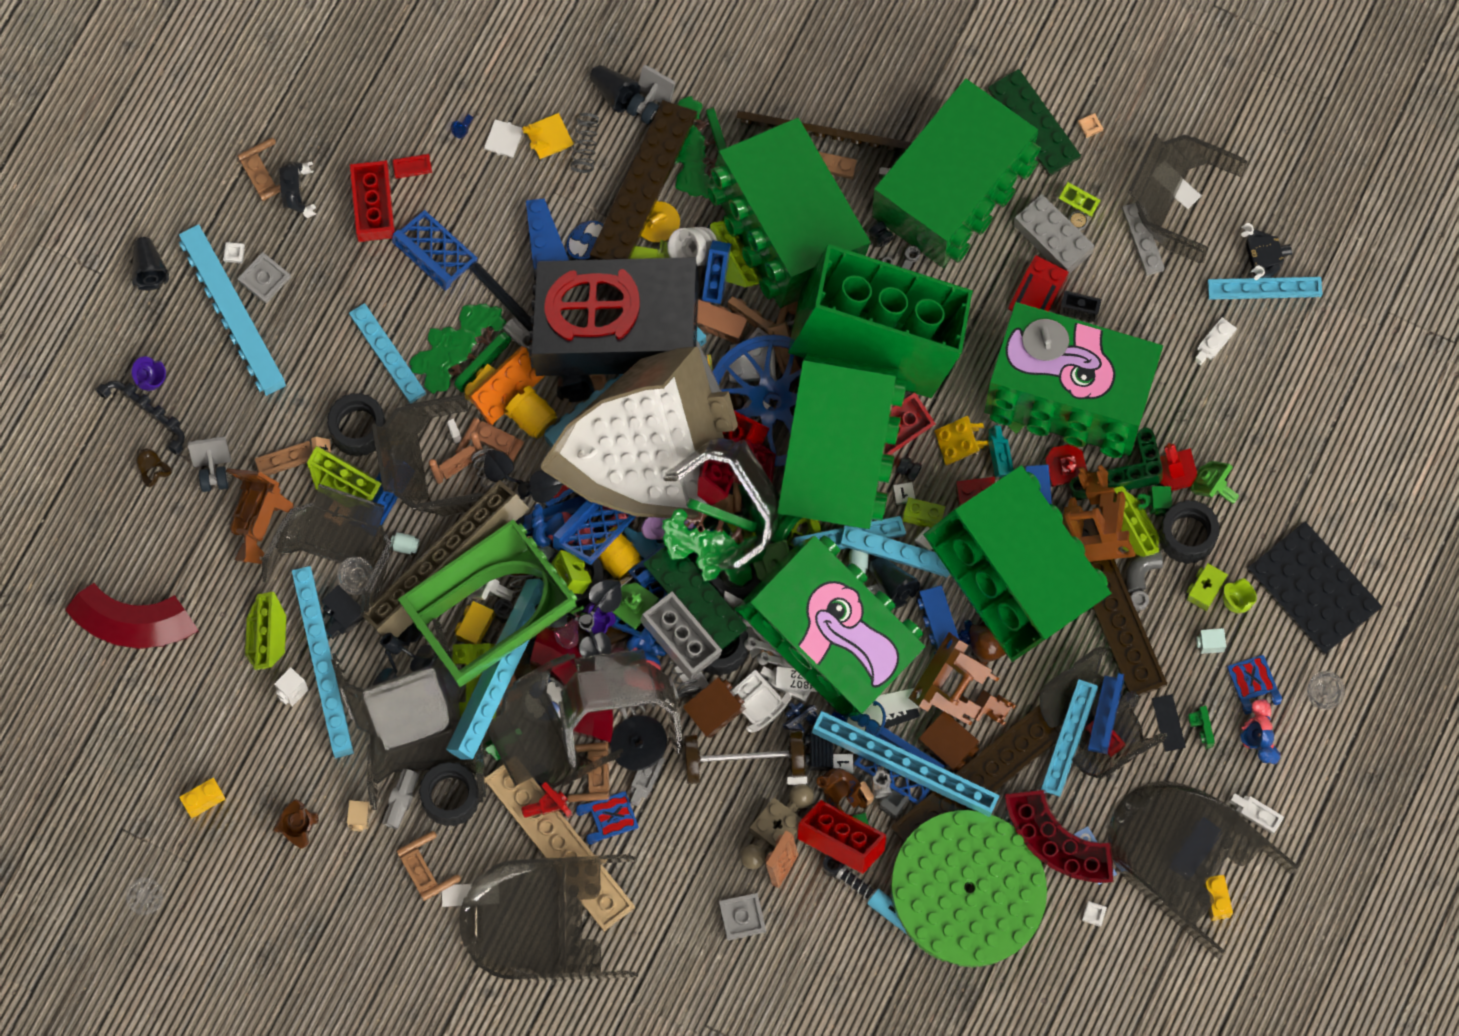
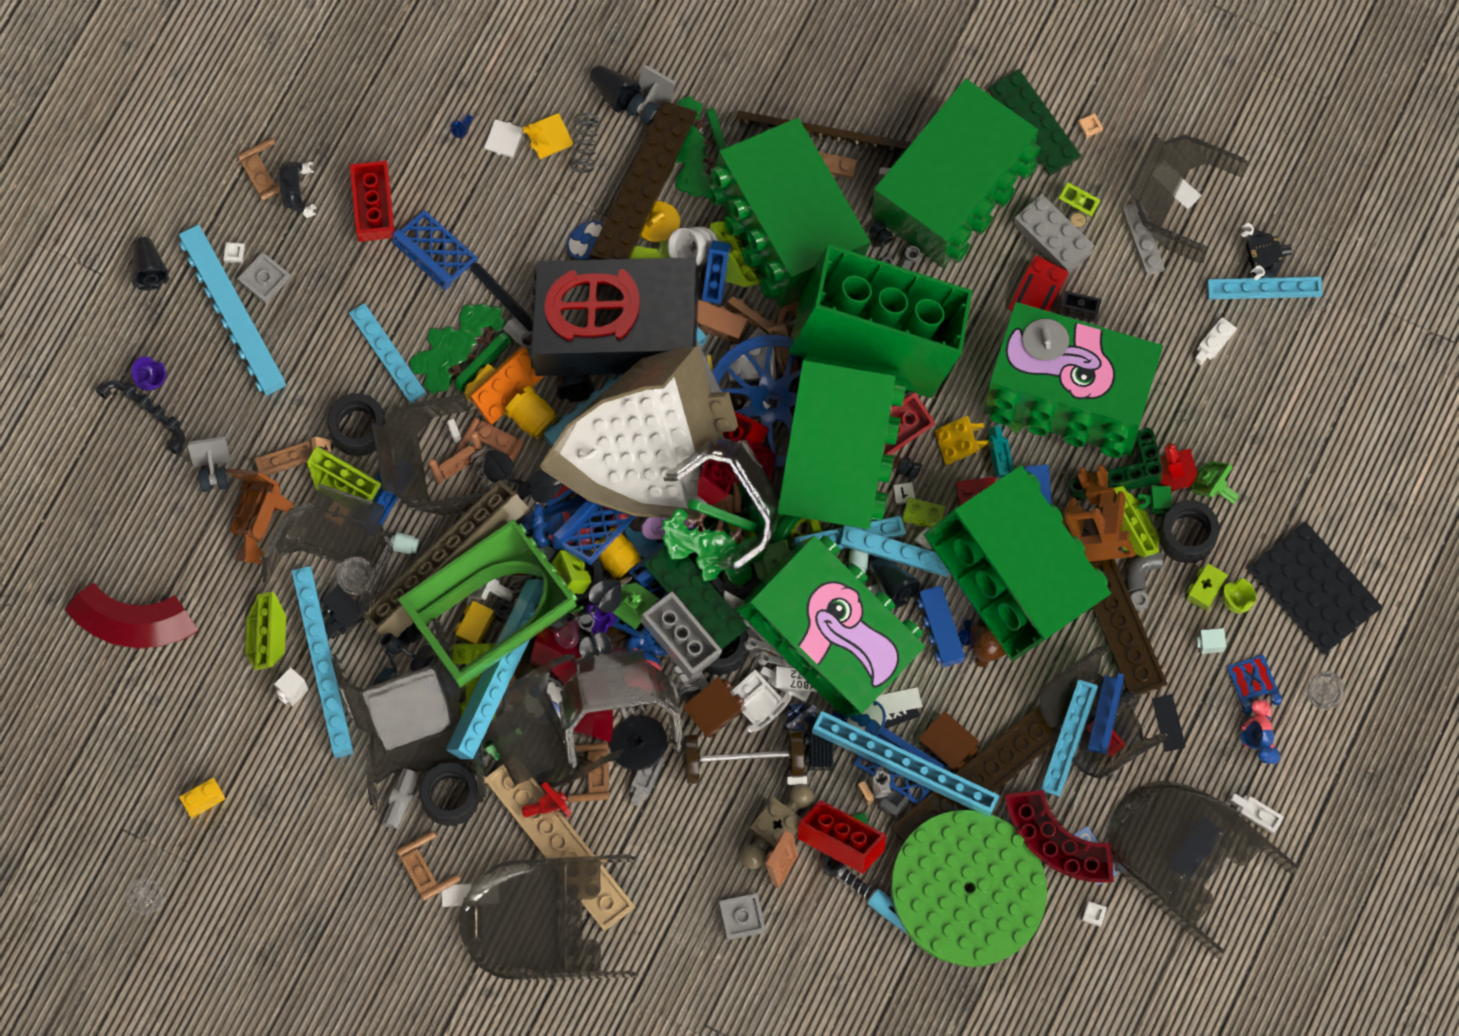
dark brown piece [136,448,172,487] -> none
reddish brown piece [273,799,319,849] -> none
tan brick [347,800,371,831] -> none
red tile [392,154,432,179] -> none
blue wedge [526,198,569,269] -> none
flag [576,791,639,845] -> none
light nougat tile [590,375,607,392] -> none
reddish brown piece [817,768,867,812] -> none
white tile [833,754,853,774] -> none
dark orange container [909,632,1016,726] -> none
red piece [1045,444,1088,487] -> none
green hinge [1188,706,1215,749] -> none
yellow piece [1202,875,1233,921] -> none

